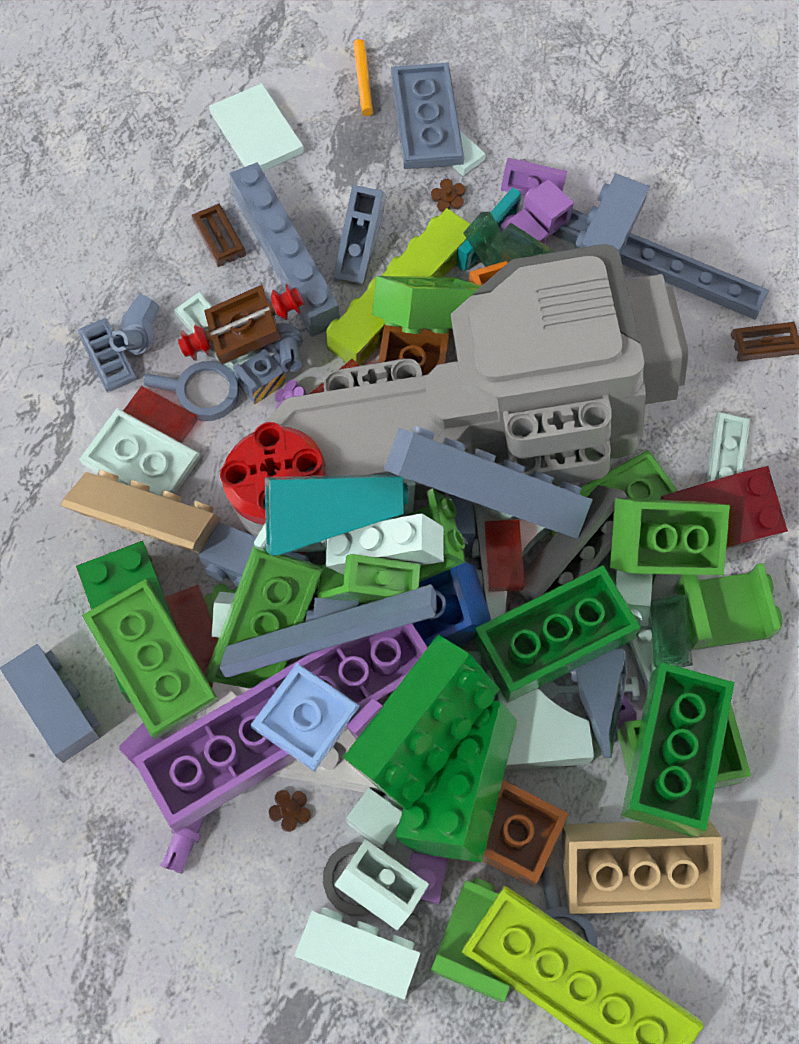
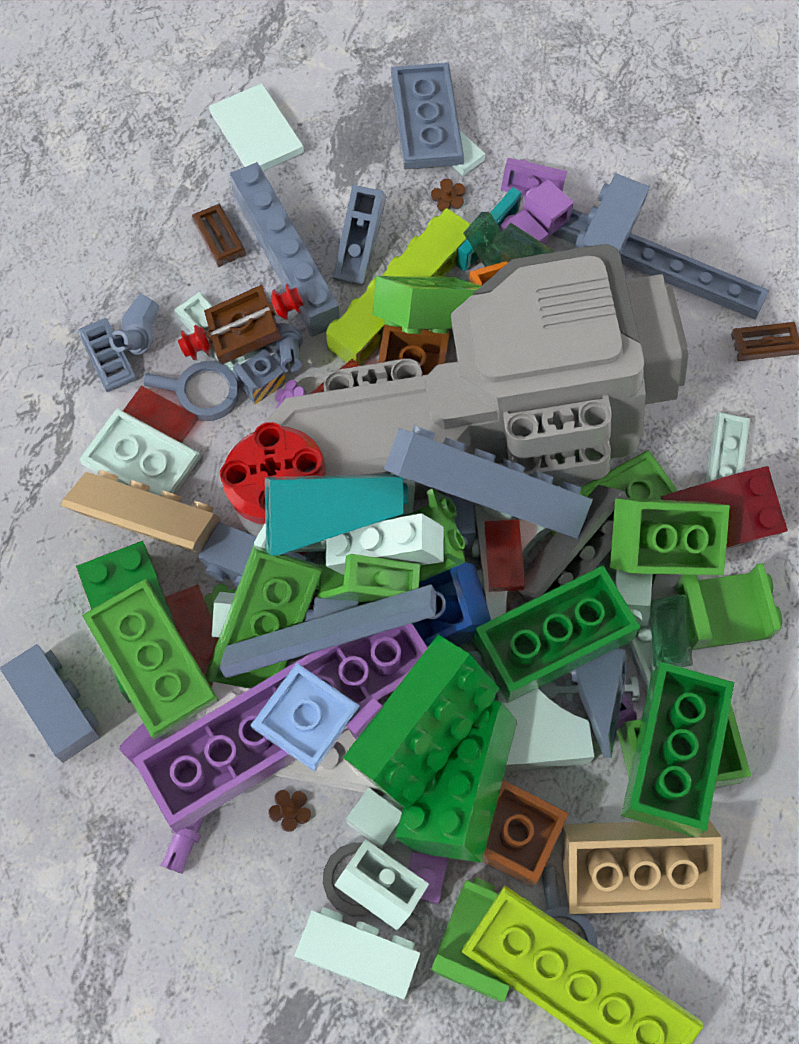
light orange bar [353,39,373,116] -> none

